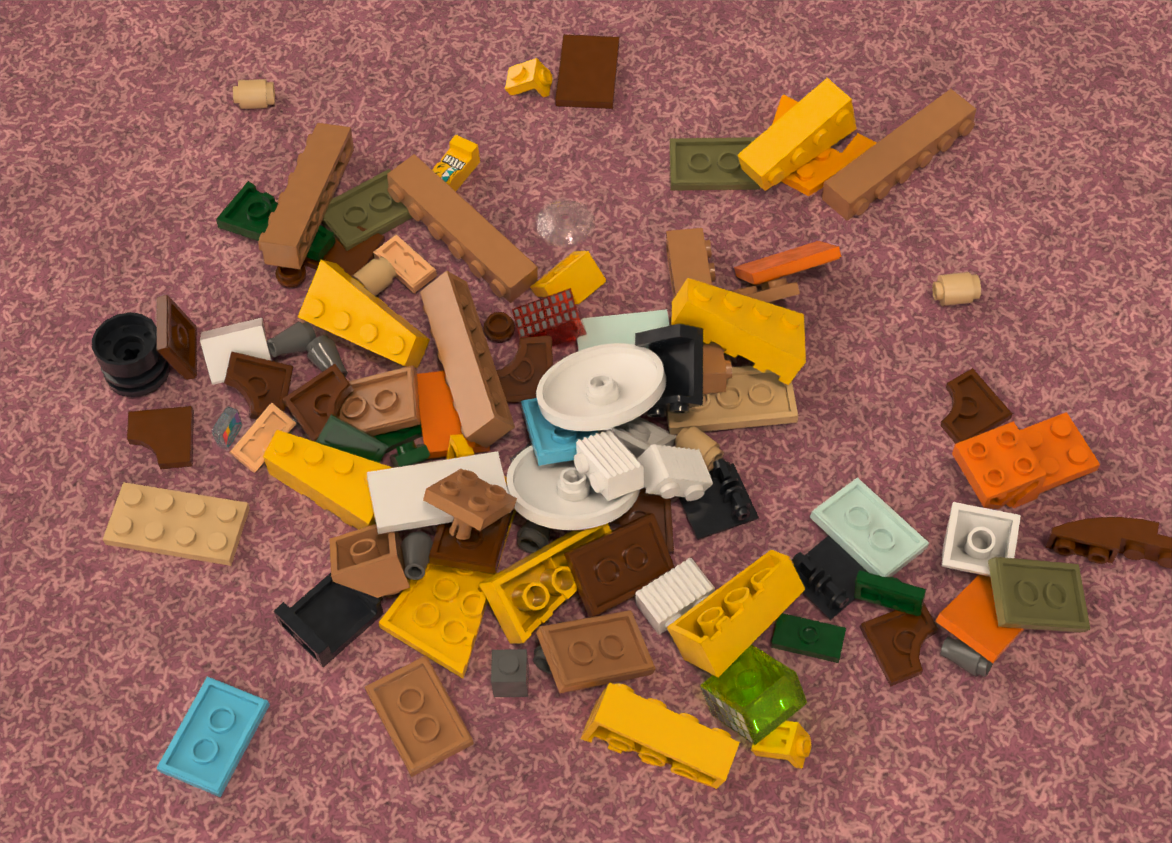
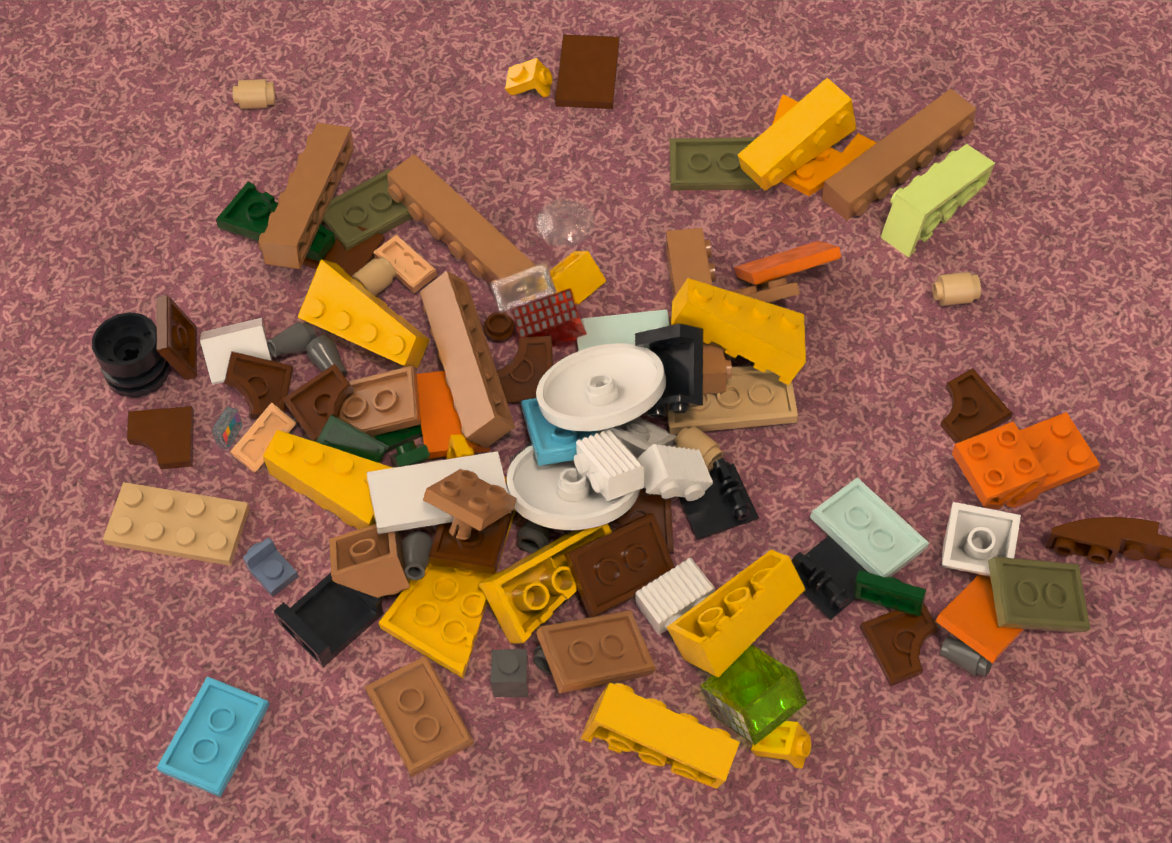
reddish brown plate [275,264,306,287] -> none
yellow leg [432,135,480,192] -> none
dark green plate [771,613,846,663] -> none
none -> sand blue bracket [243,538,299,597]
none -> clear slope [490,263,557,313]
none -> yellowish green wedge [881,144,995,257]

